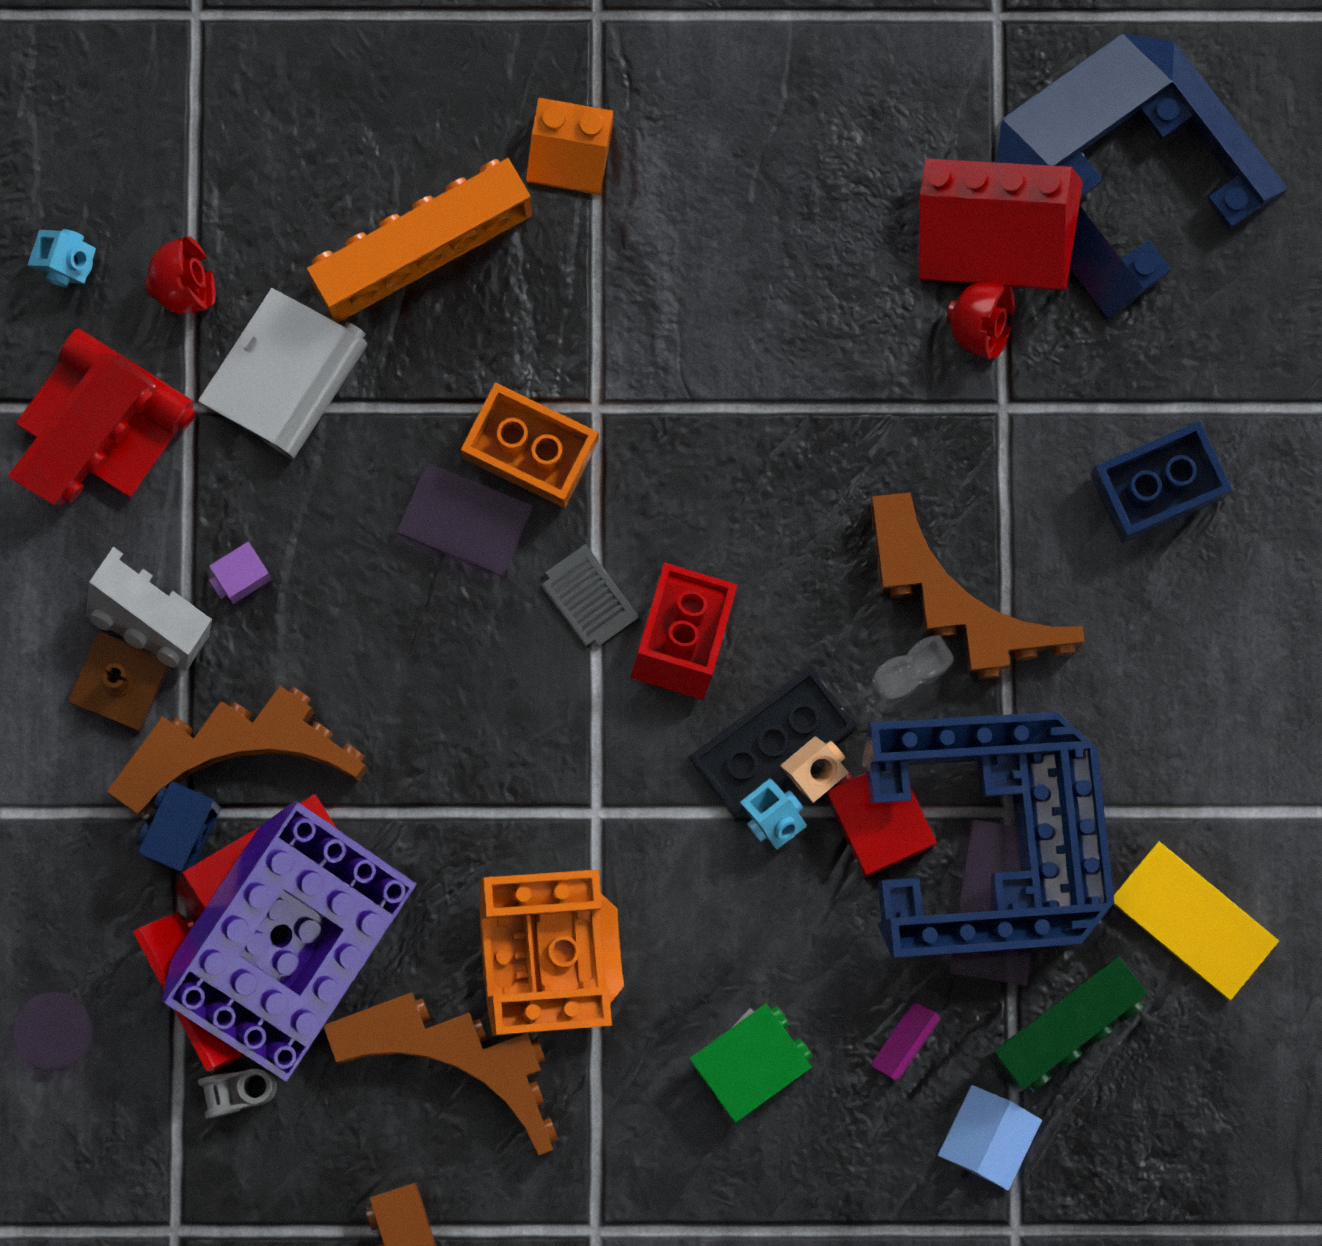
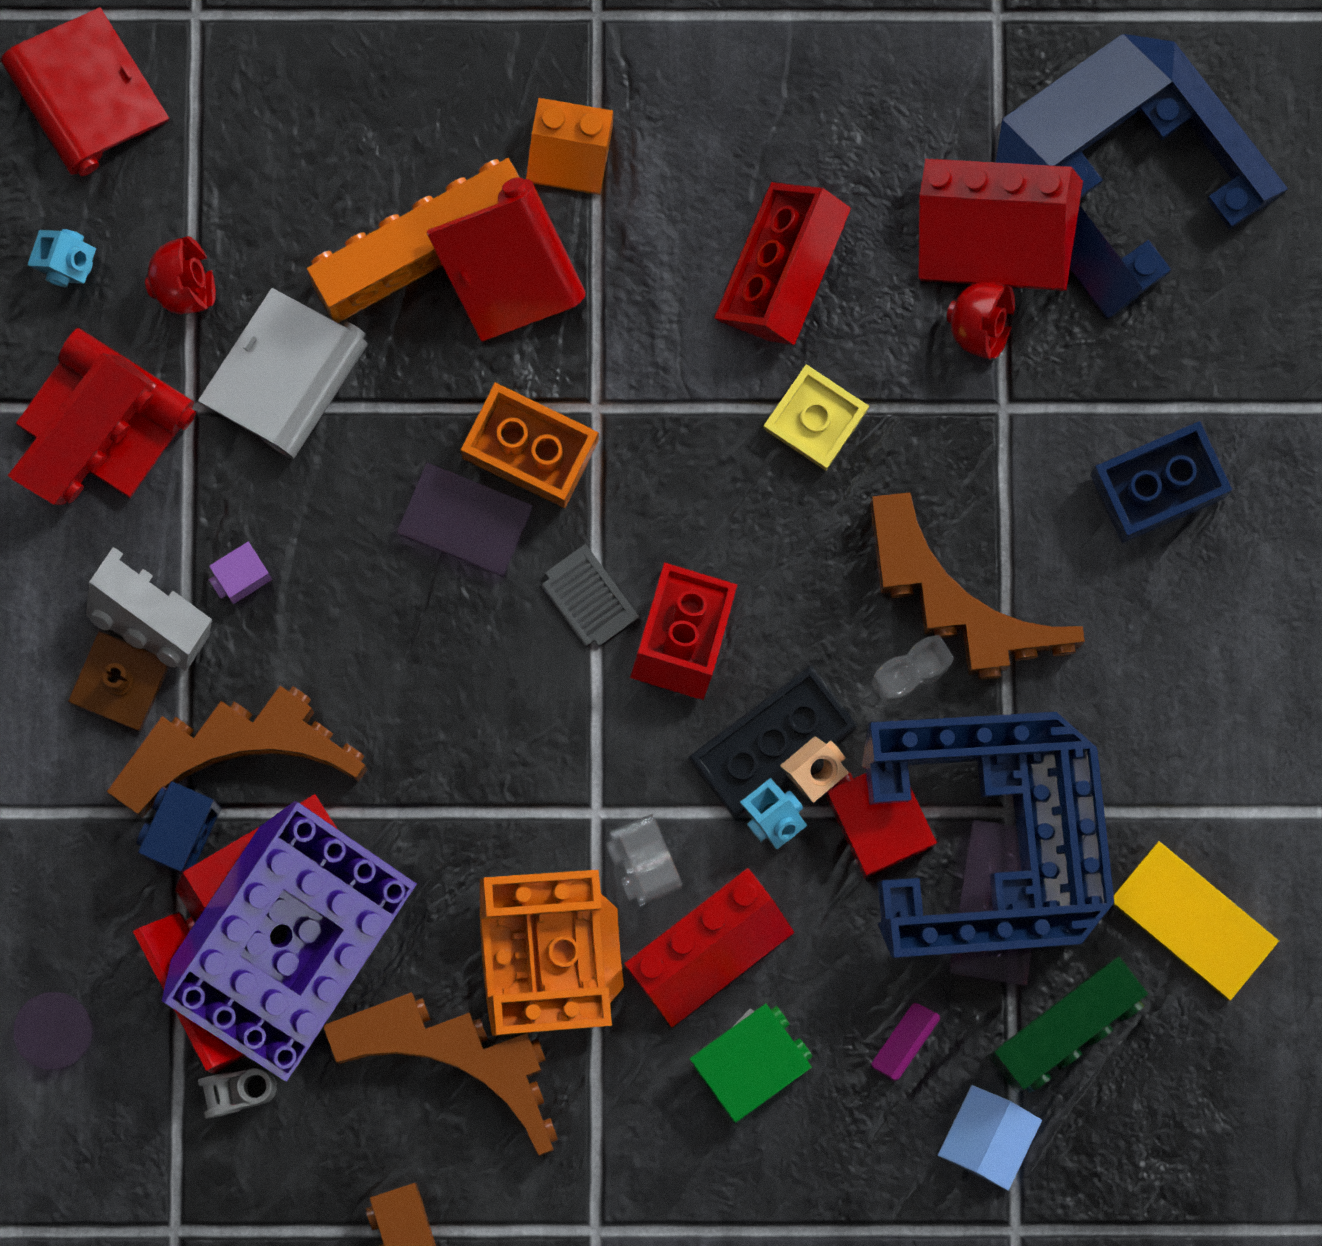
none -> red door [0,7,169,176]
none -> red door [427,177,586,341]
none -> clear brick [605,814,683,906]
none -> red slope [624,868,795,1028]
none -> red slope [714,182,851,345]
none -> light yellow plate [763,364,869,471]

